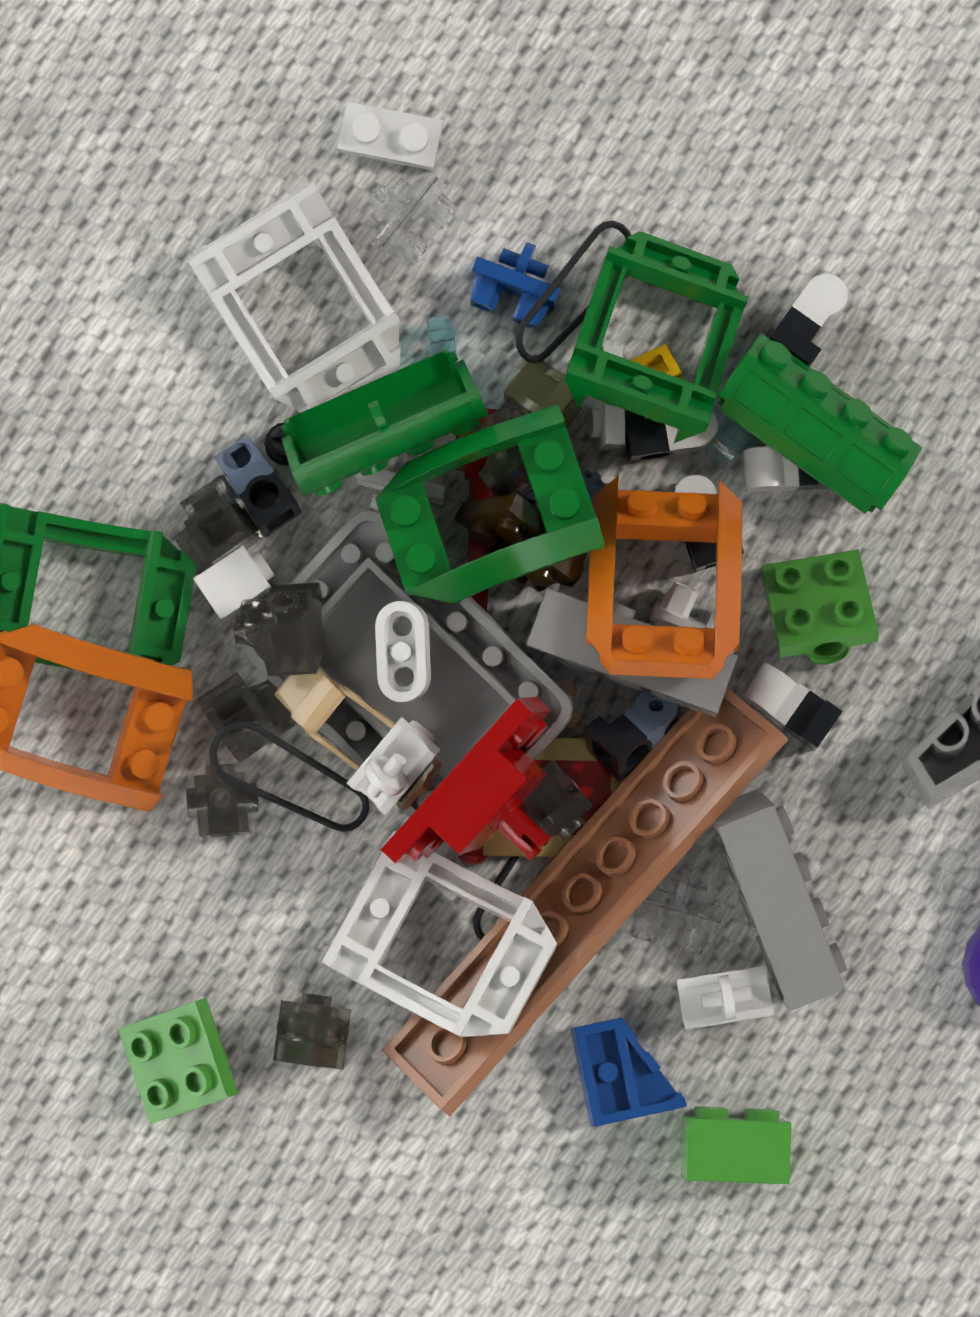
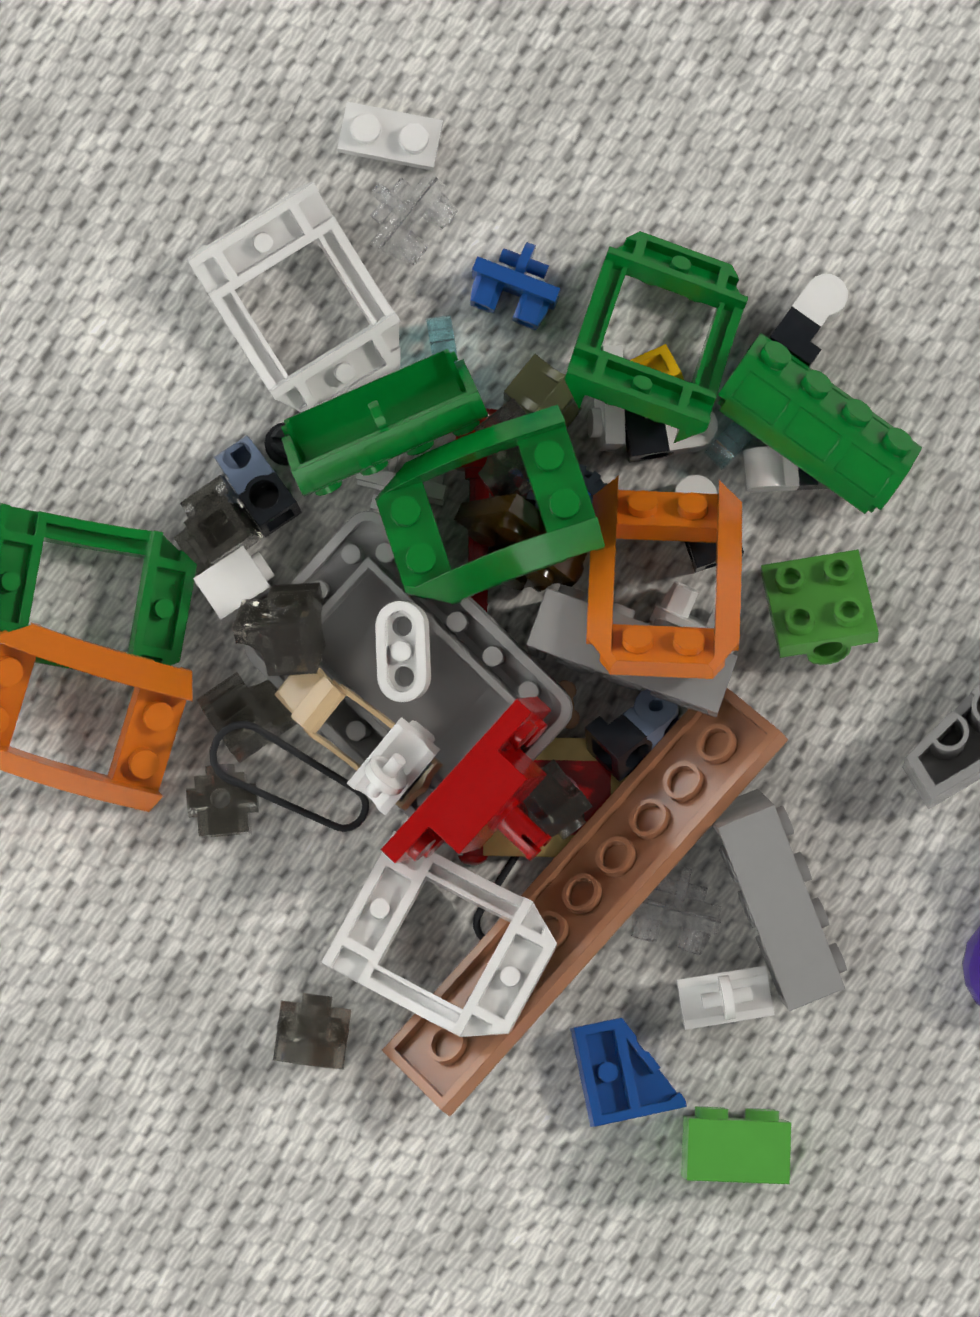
bright green plate [118,998,238,1124] -> none
black piece [515,220,631,363] -> none
leg [742,663,843,751] -> none

